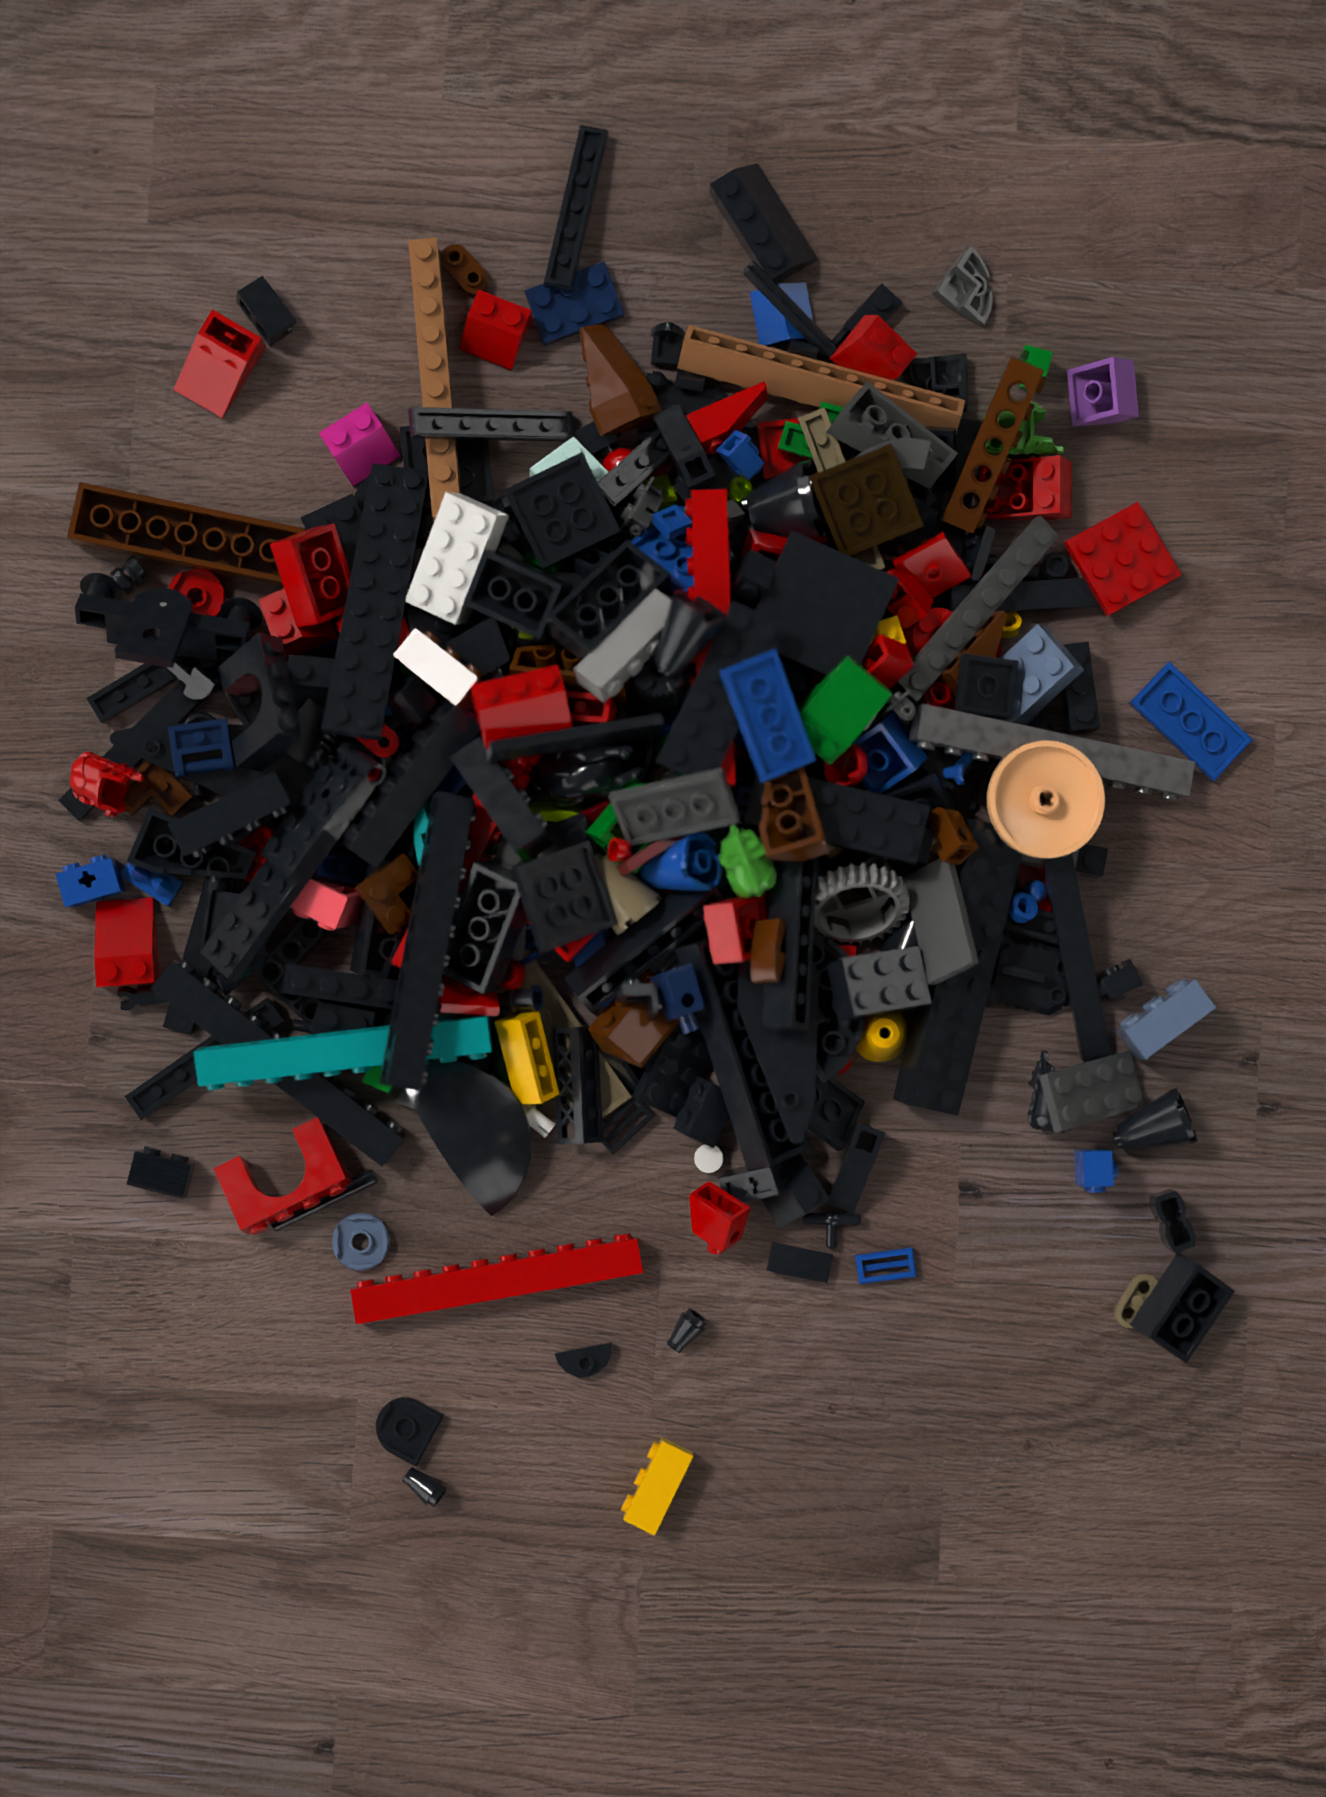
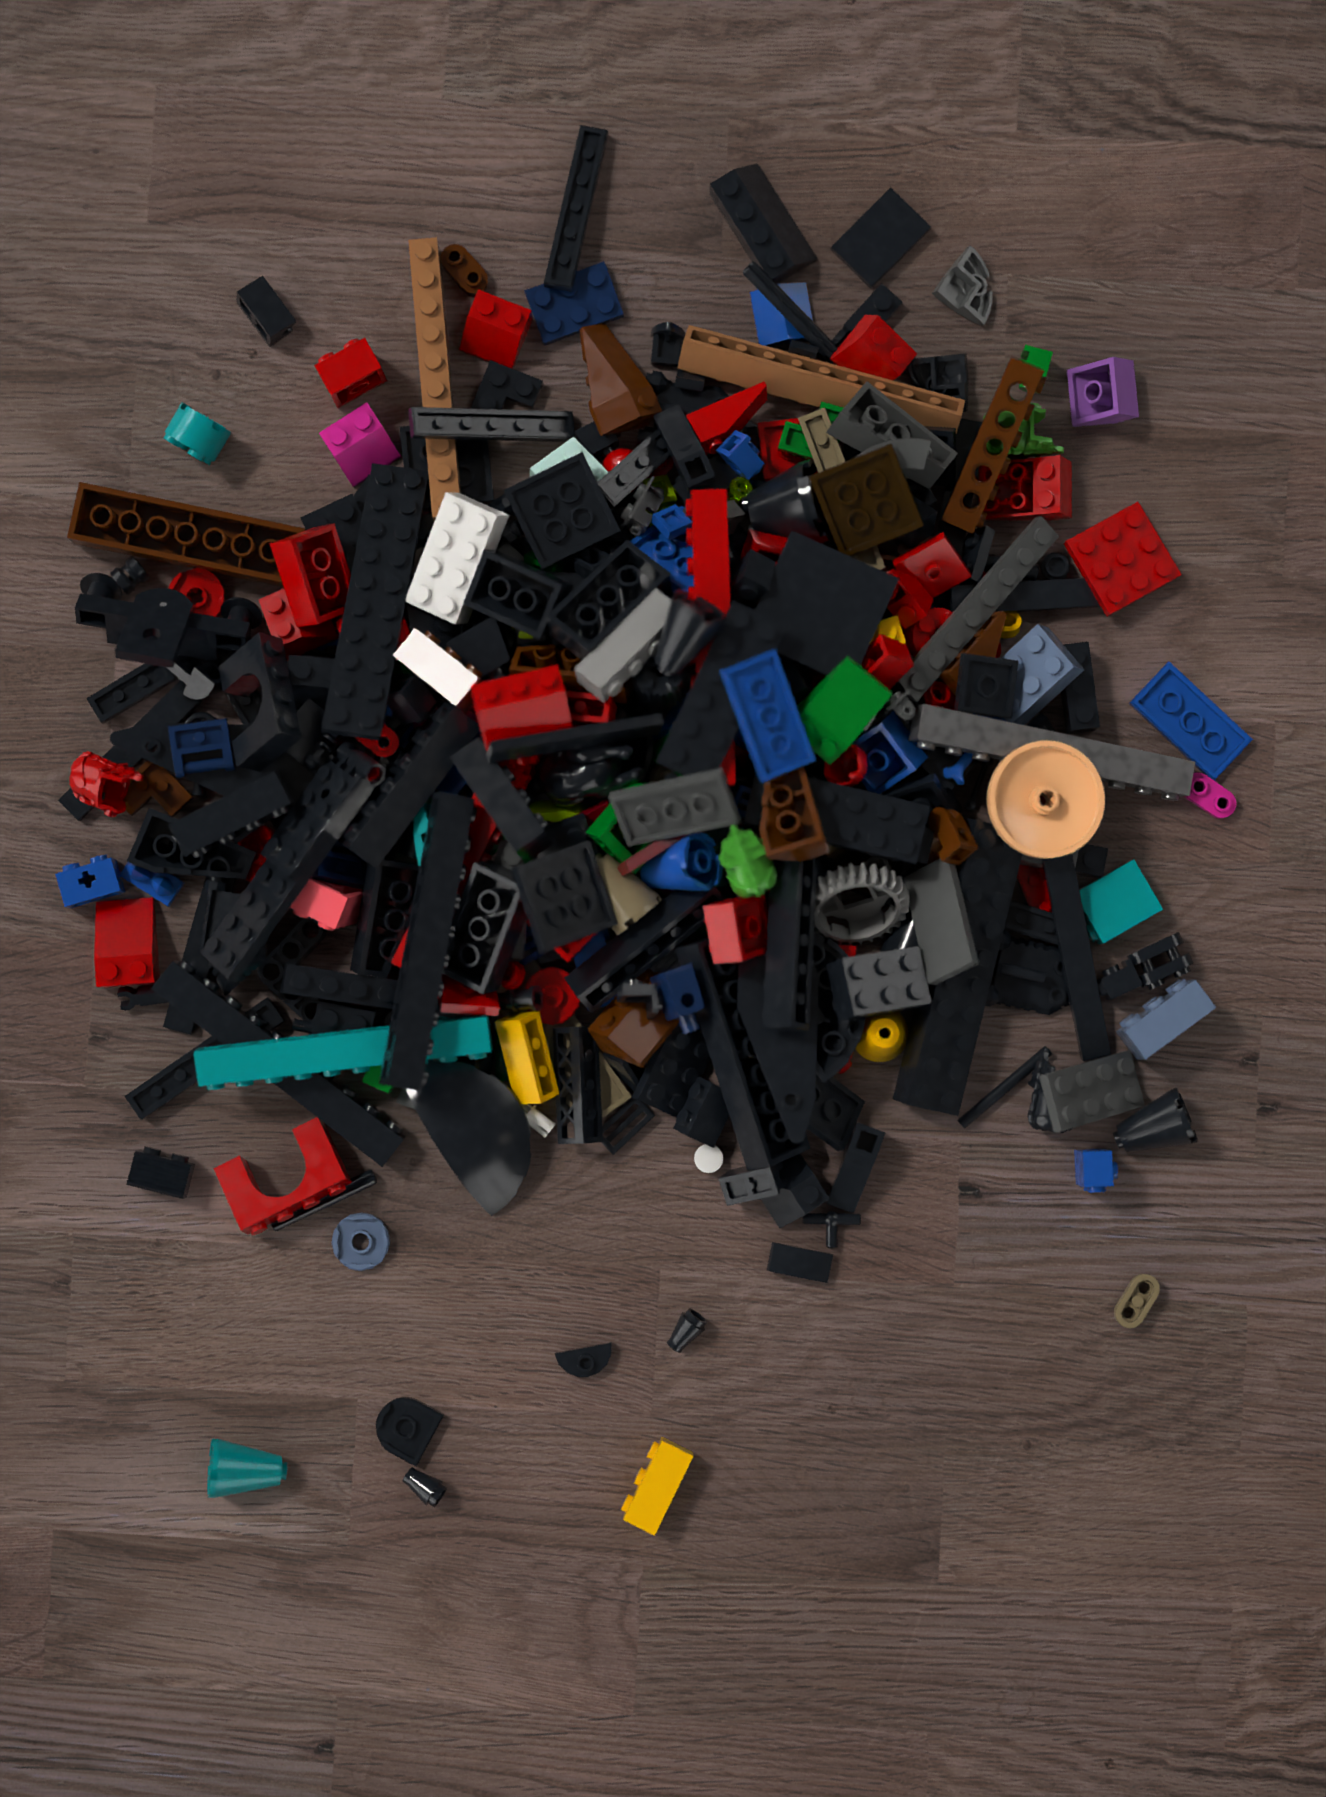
red slope [173,309,266,419] -> none
red brick [350,1233,643,1325] -> none
reddish brown plate [355,852,418,935] -> none
red hinge [608,838,632,862] -> none
red torso [689,1181,750,1255] -> none
reddish brown slope [751,918,786,984] -> none
blue tile [855,1247,917,1284] -> none
blue plate [1008,880,1047,924] -> none
black brick [1130,1252,1235,1364] -> none
black brick [1149,1189,1196,1253] -> none
none -> teal brick [163,402,232,465]
none -> teal cone [207,1439,287,1498]
none -> red brick [314,338,387,408]
none -> black plate [471,360,543,410]
none -> red tile [524,967,580,1025]
none -> black tile [830,187,931,289]
none -> black bar [957,1046,1052,1129]
none -> teal brick [1079,859,1163,945]
none -> black brick [1127,932,1194,990]
none -> dark pink plate [1185,773,1236,819]

